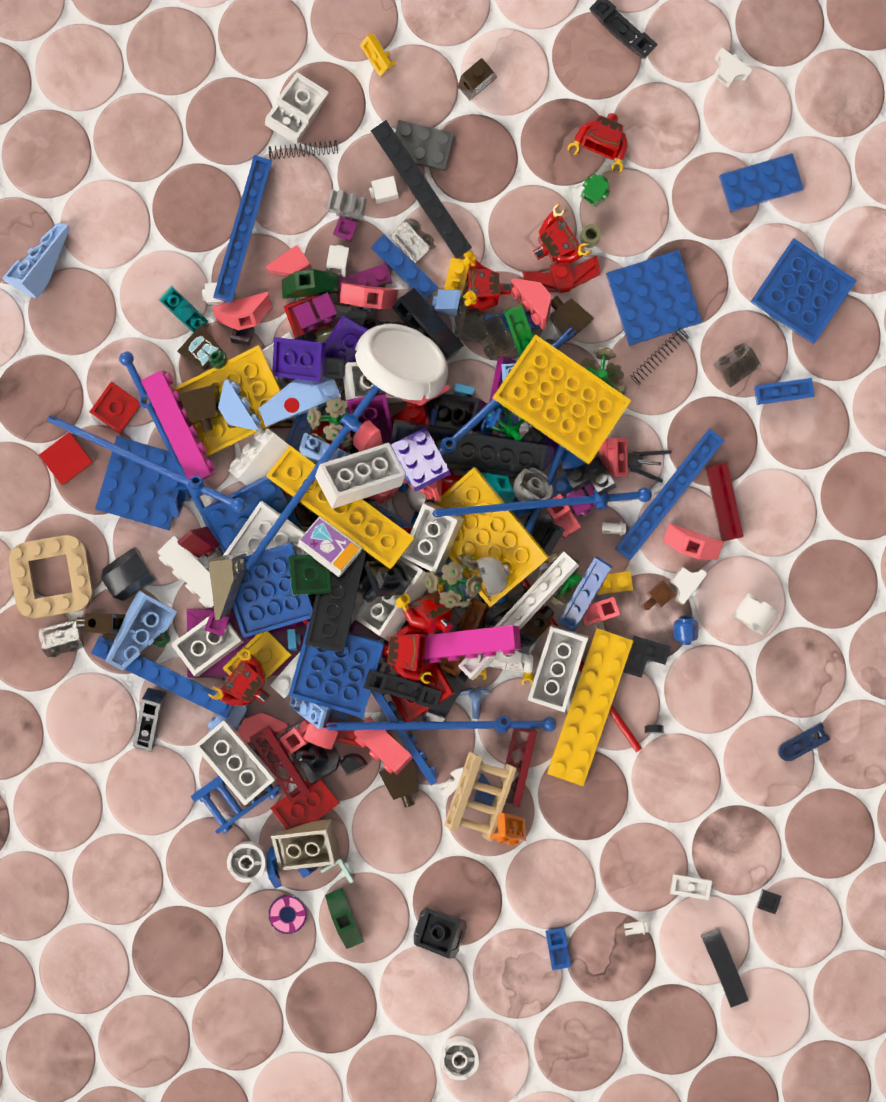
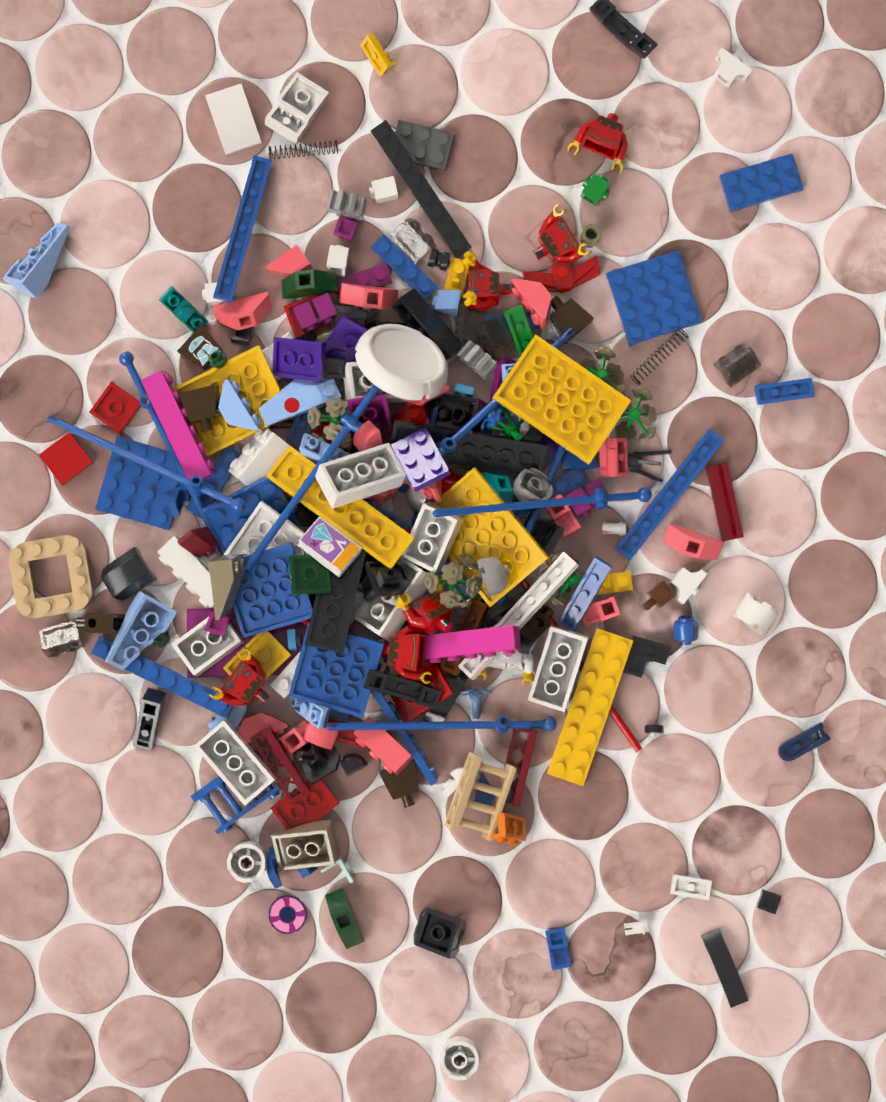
dark brown torso [457,58,497,101] -> none
black plate [565,456,616,496] -> none
blue plate [750,238,857,344] -> none
none -> blue plate [186,446,242,519]
none -> white slope [205,84,262,155]
none -> black wheel [427,248,451,272]
none -> light grey gear [457,340,497,380]
none -> dark tan plant [615,387,657,442]

